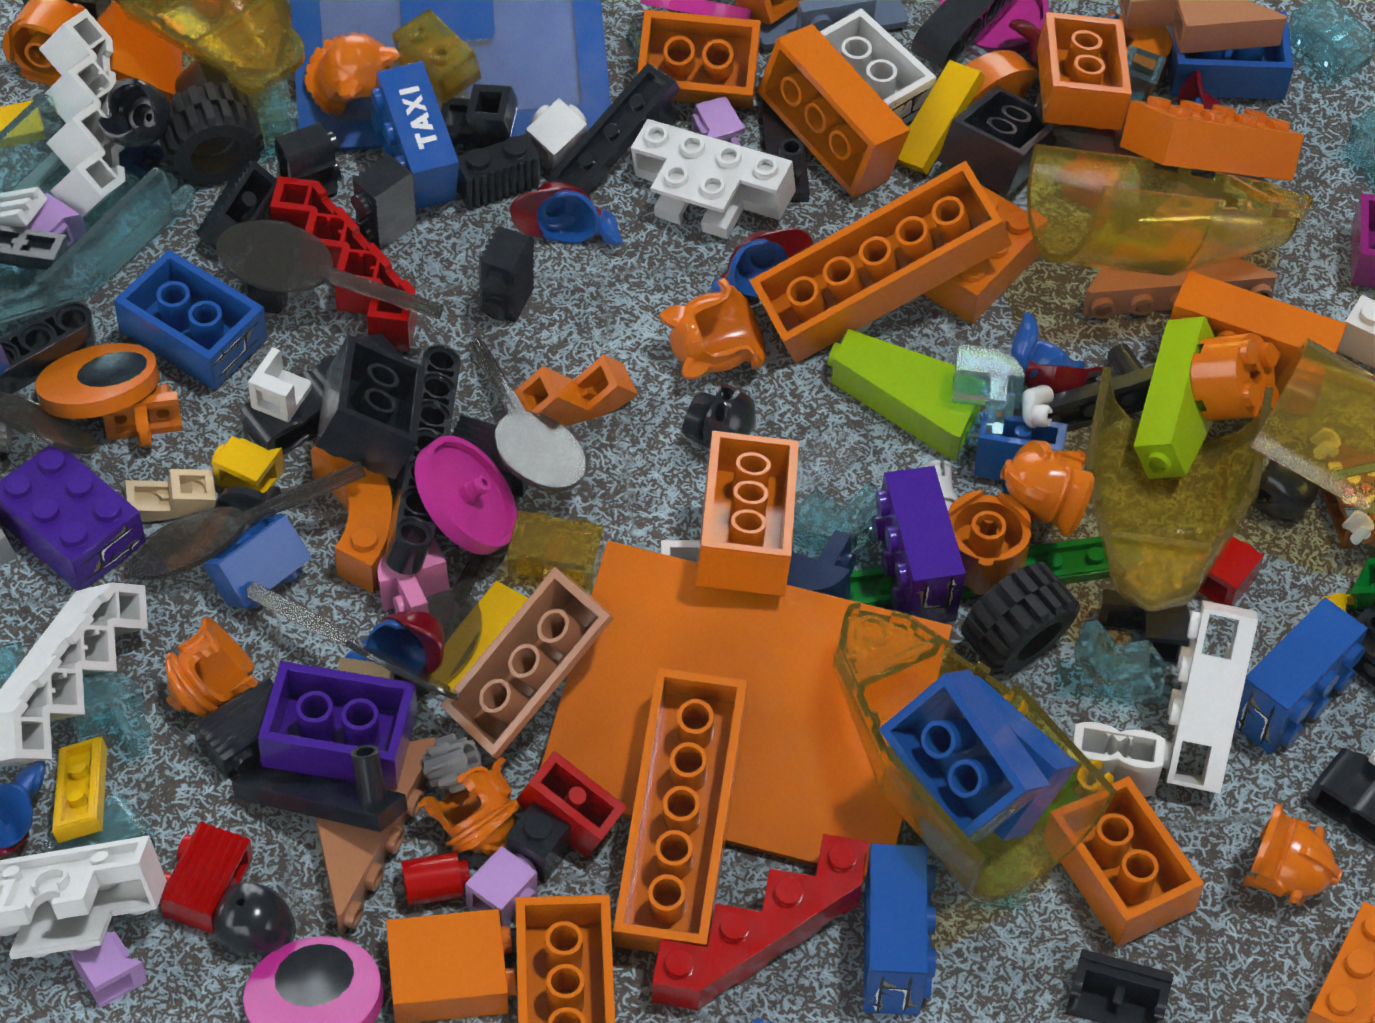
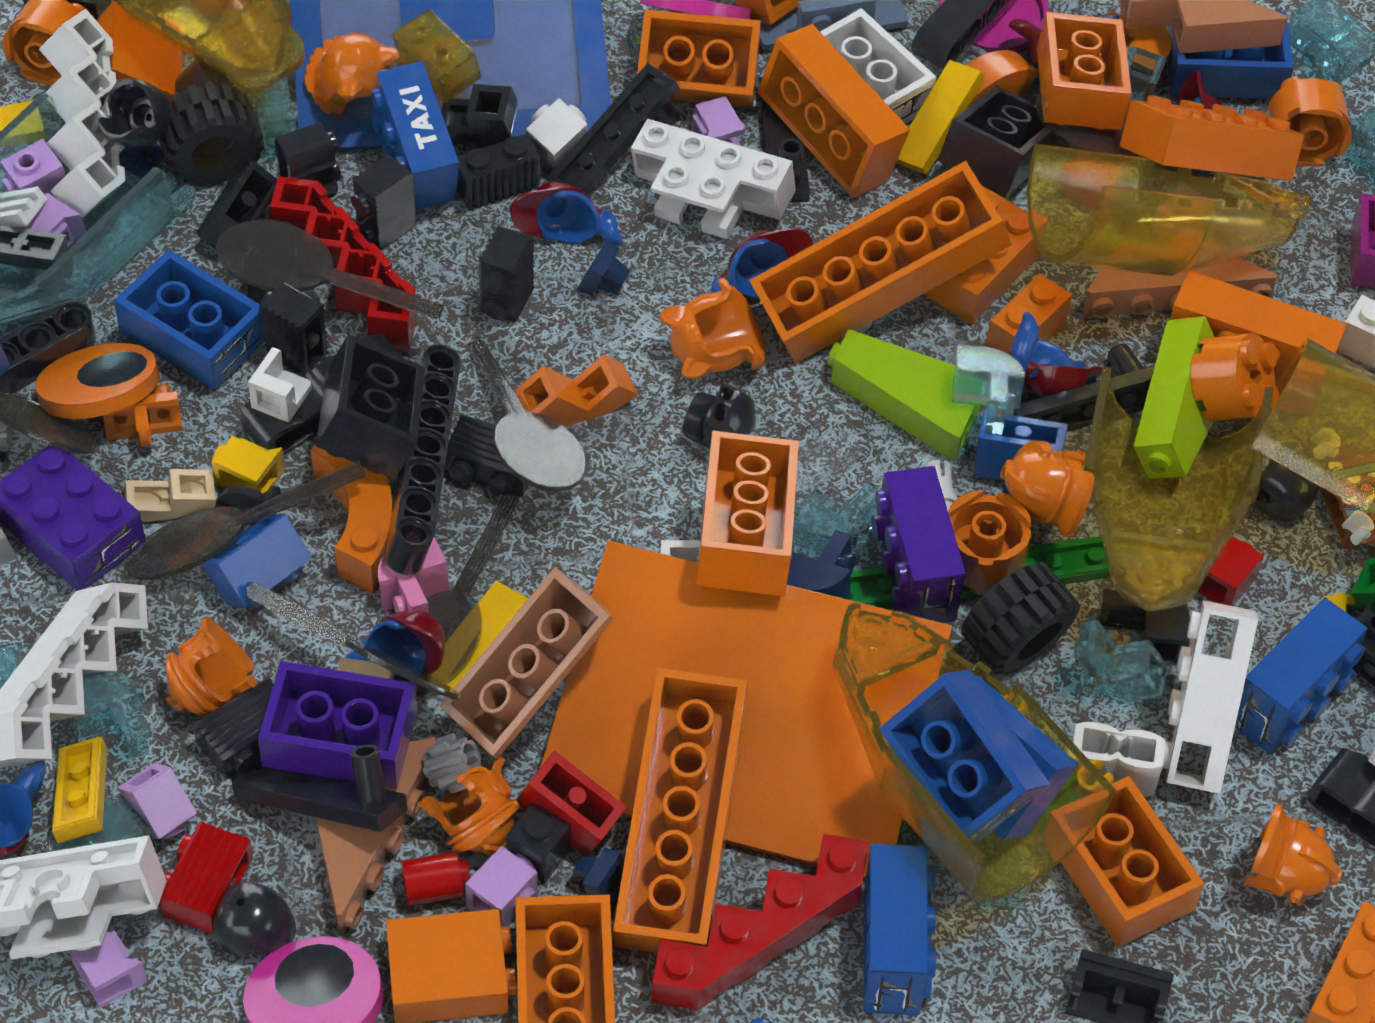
dark pink piece [415,436,518,555] -> none
clear yellow brick [507,510,604,592] -> none
white arm [1021,385,1054,429] -> none
none -> lavender brick [0,139,66,197]
none -> lavender brick [117,763,197,839]
none -> black brick [259,282,329,373]
none -> dark blue tile [572,847,624,912]
none -> dark blue tile [577,240,630,296]
none -> orange brick [985,273,1072,366]
none -> orange brick [1267,77,1352,167]

